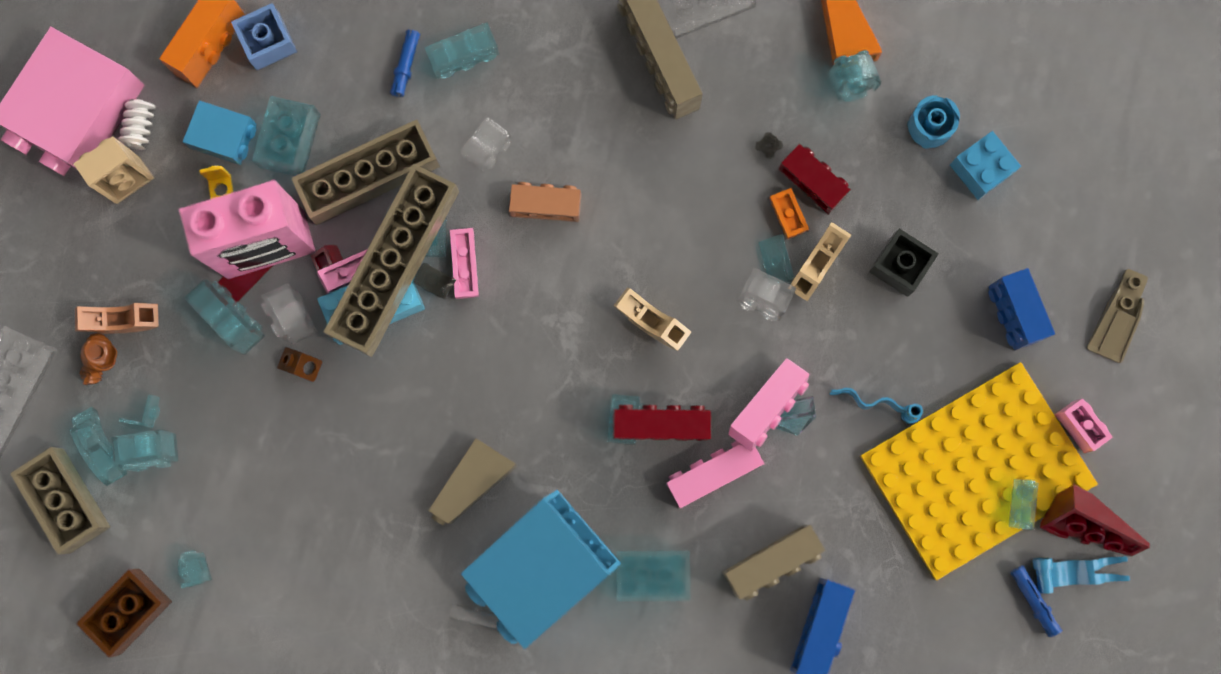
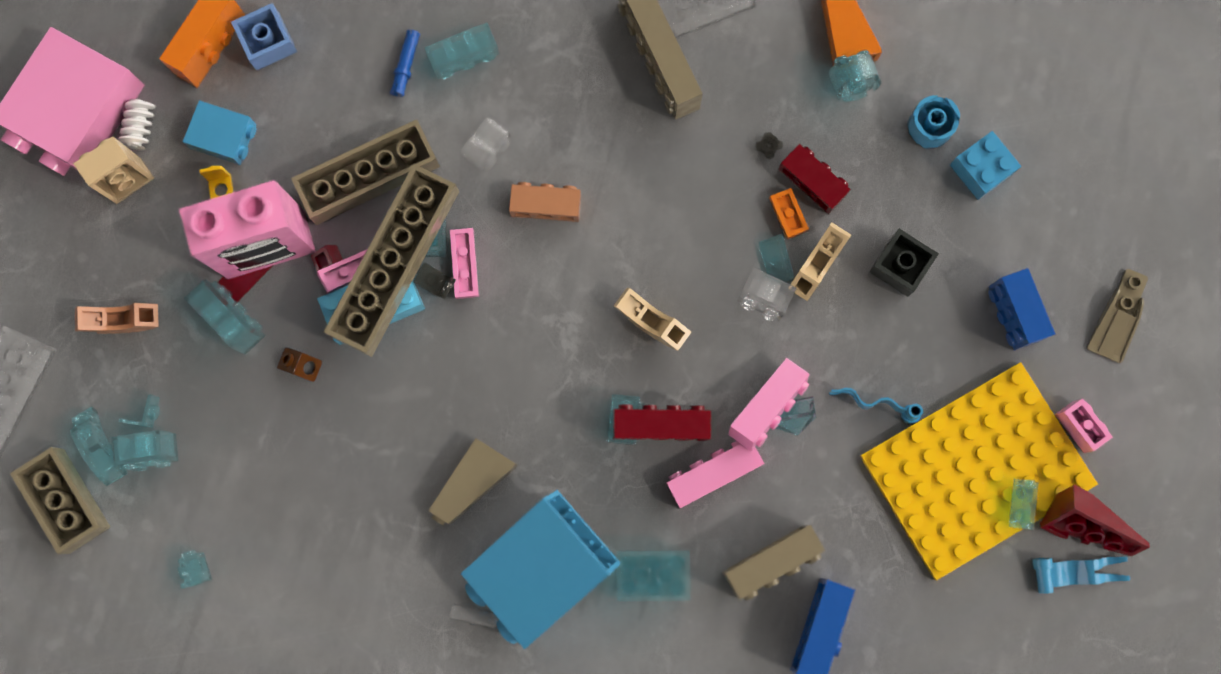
reddish brown brick [76,569,172,658] -> none
dark orange hair [79,333,117,385] -> none
clear light blue brick [252,96,321,176] -> none
clear brick [261,283,317,344] -> none
blue pin [1010,565,1062,638] -> none

